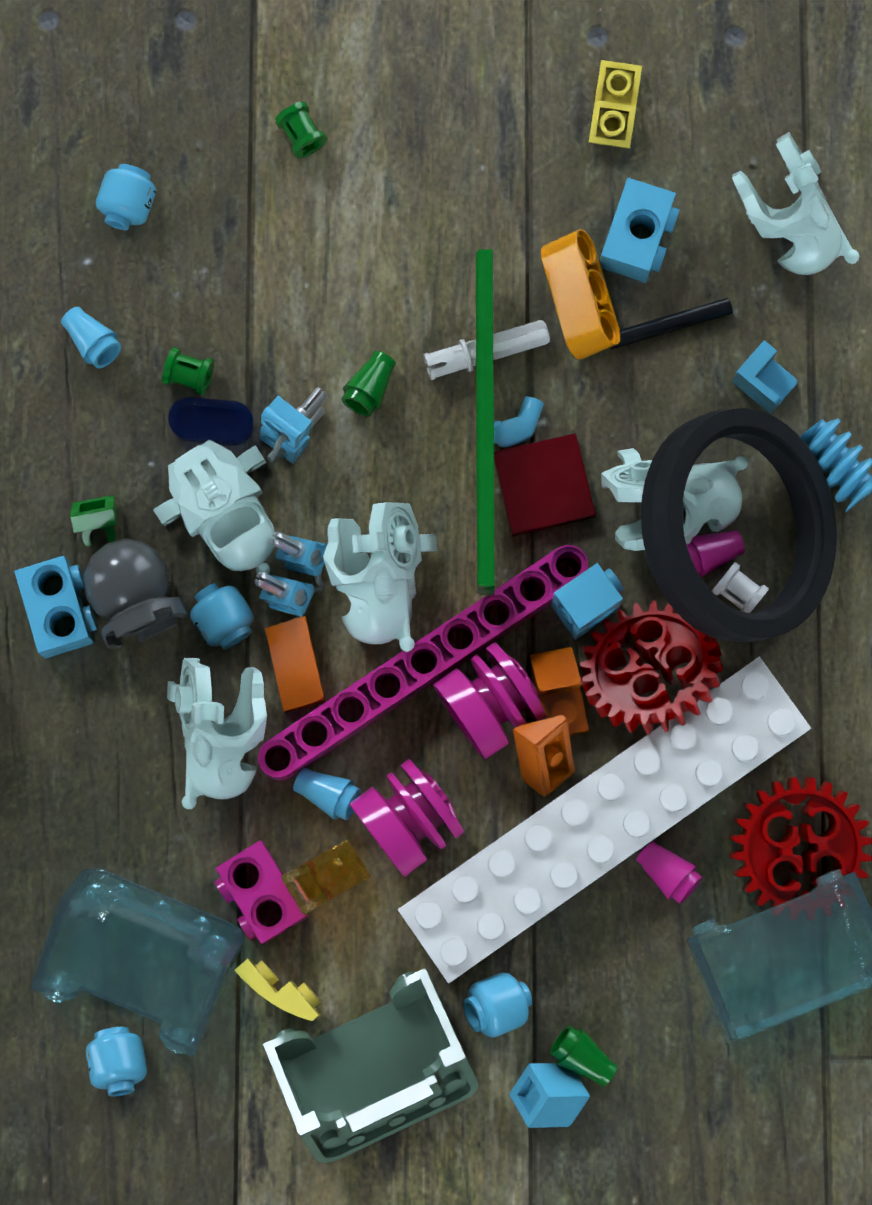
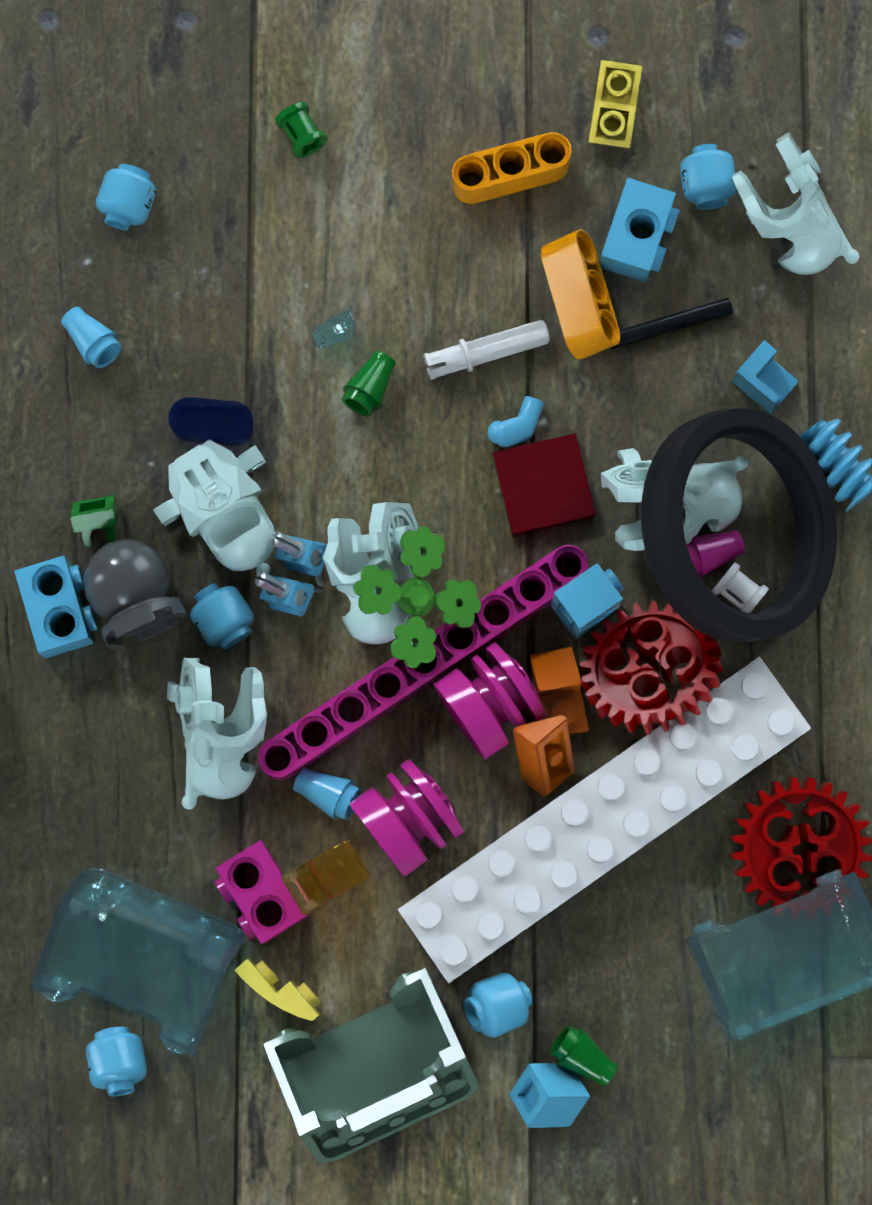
green bush [162,347,215,396] -> none
medium azure piece [259,387,328,464] -> none
orange slope [265,616,326,712] -> none
green tile [476,249,495,595] -> none
dark pink cone [636,841,703,904] -> none
none -> clear light blue tile [312,309,356,350]
none -> bright green plant [353,526,481,668]
none -> light orange beam [452,132,572,204]
none -> medium azure head [680,144,737,210]

